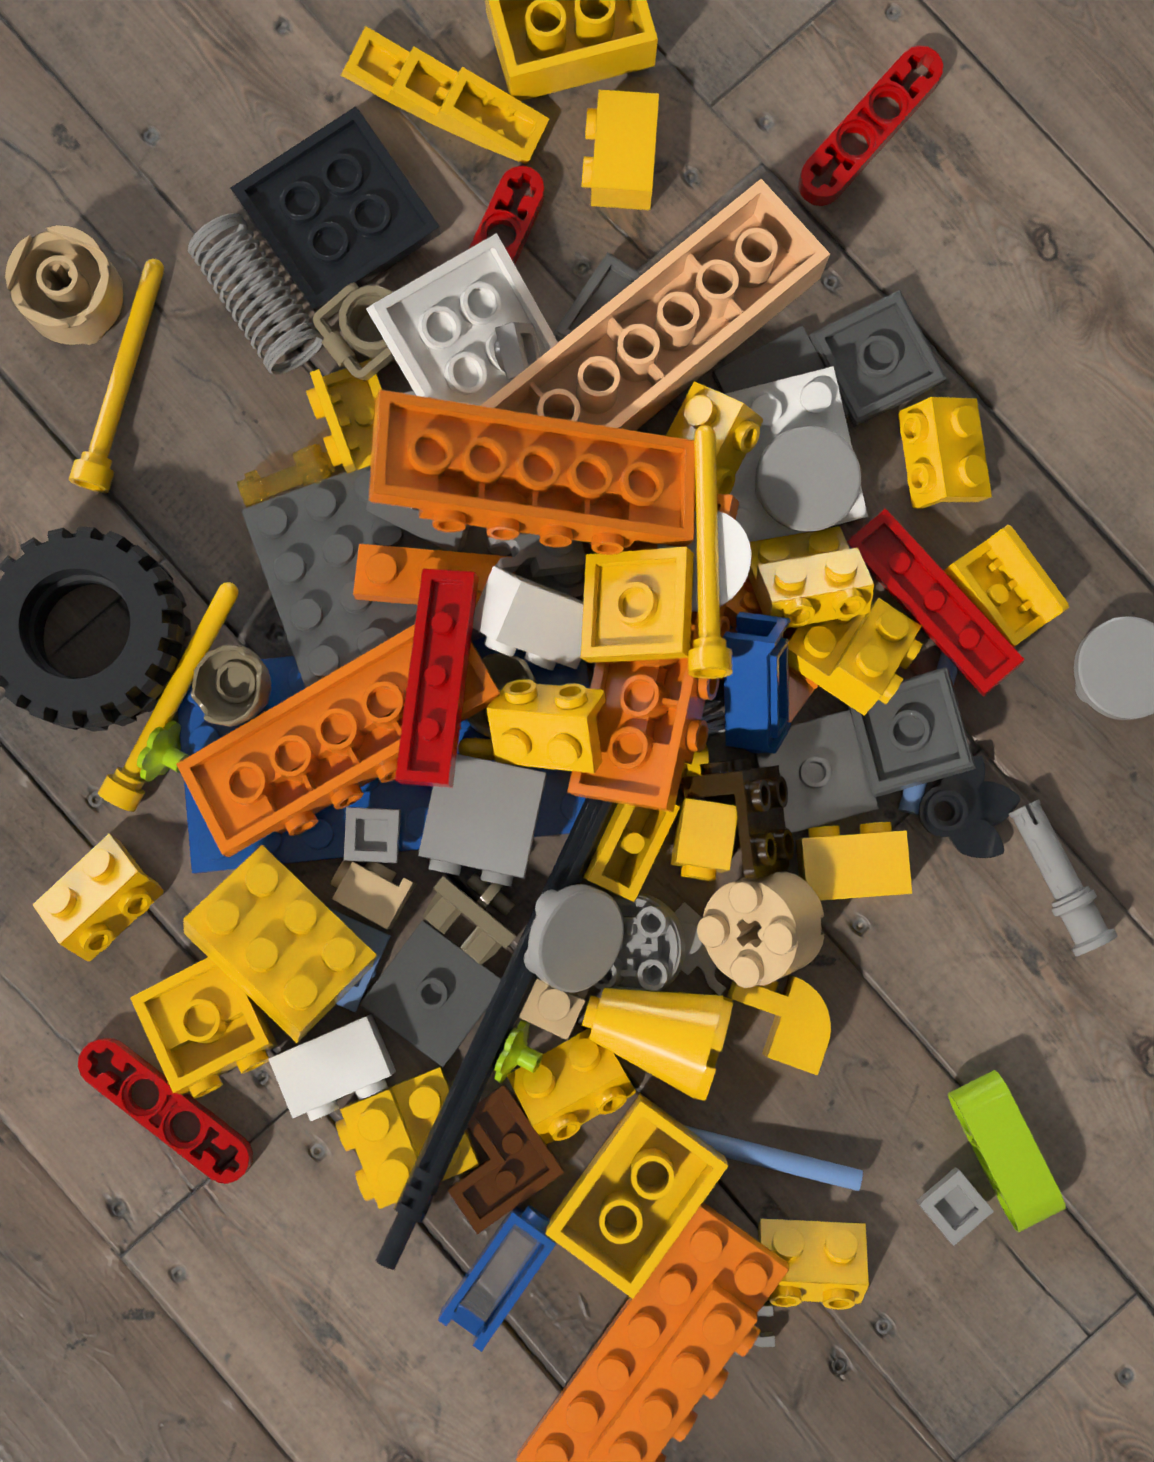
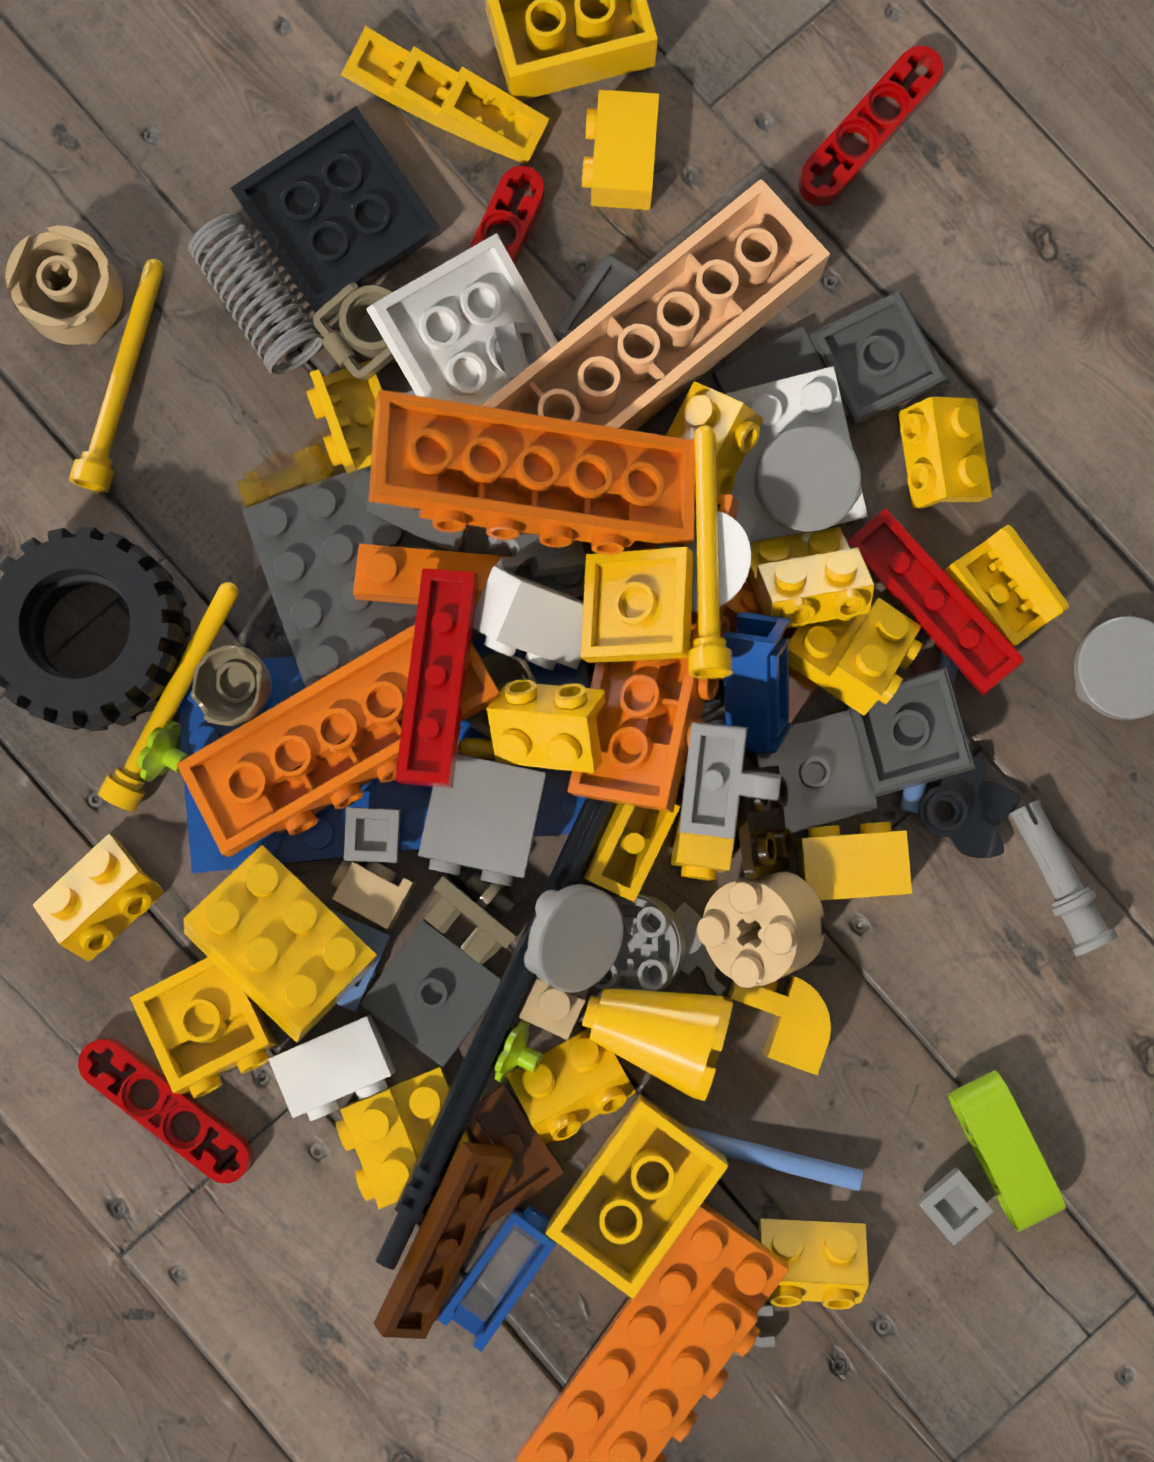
none -> reddish brown plate [373,1142,514,1339]
none -> light grey plate [679,722,781,839]

